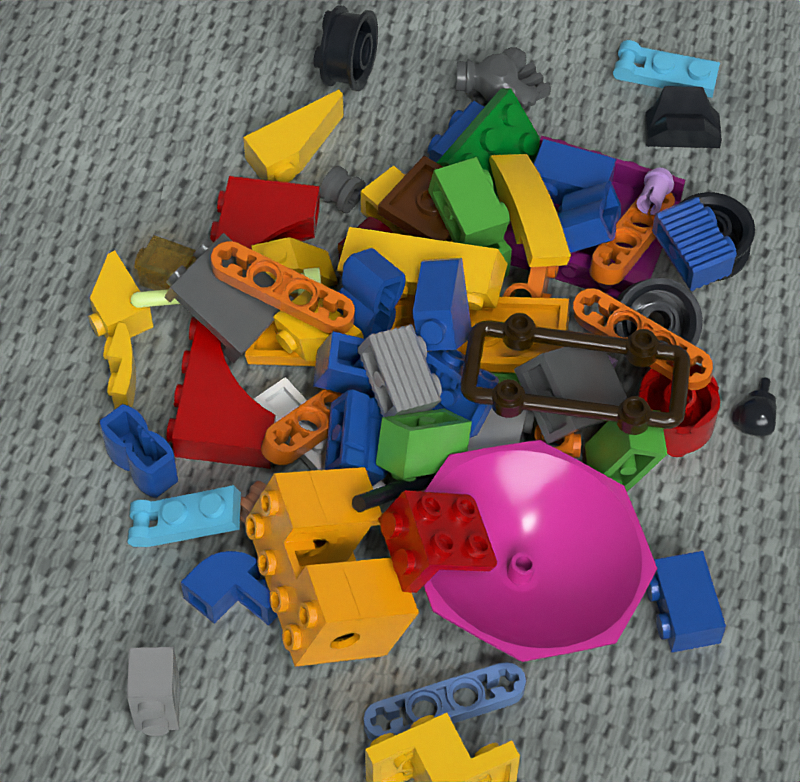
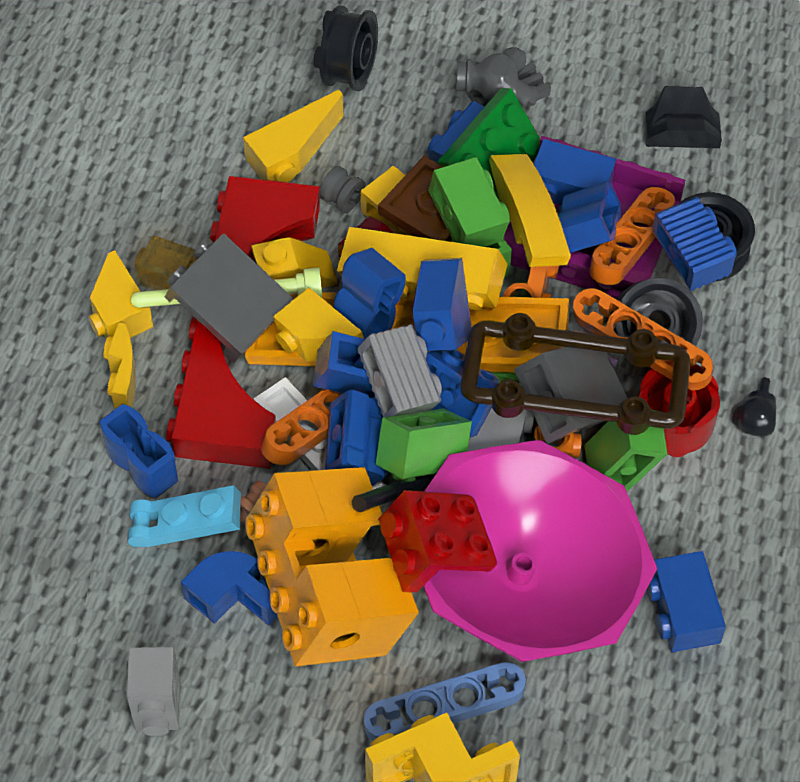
orange beam [211,241,355,334] -> none
medium azure plate [613,40,720,98] -> none
lavender pin [636,168,674,215] -> none

